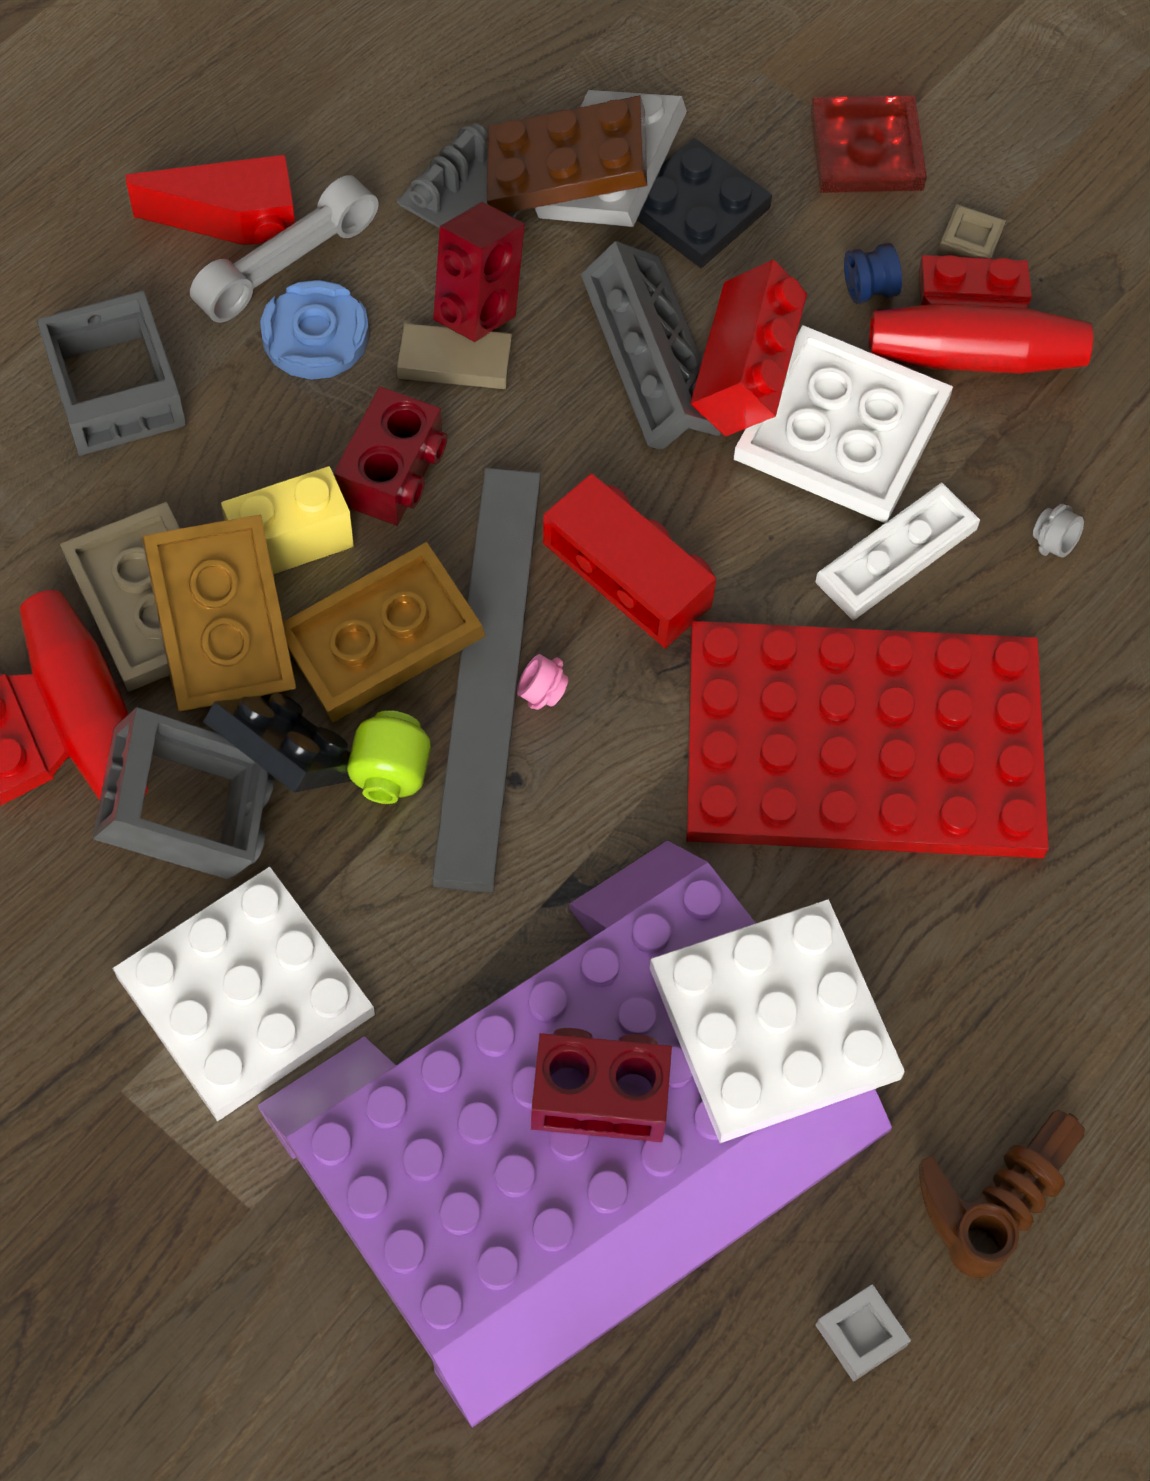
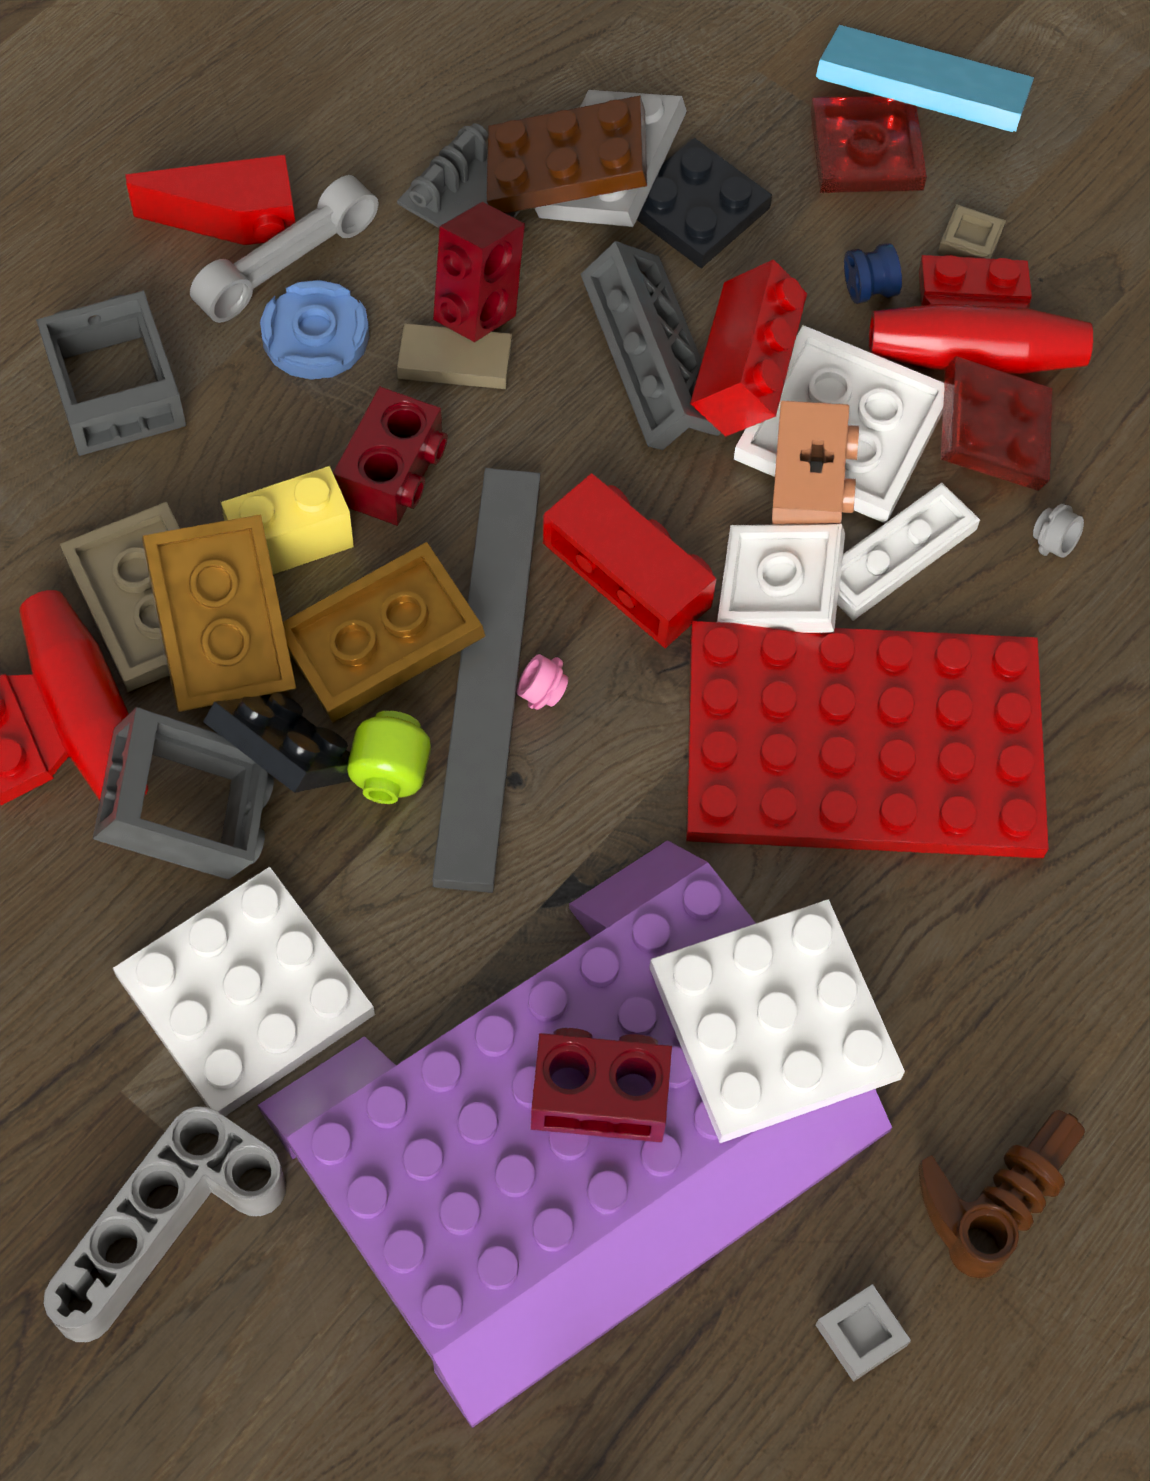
none -> light grey beam [43,1107,286,1342]
none -> white plate [717,524,845,633]
none -> nougat brick [772,401,859,525]
none -> medium azure tile [816,25,1034,132]
none -> clear red plate [941,356,1052,491]

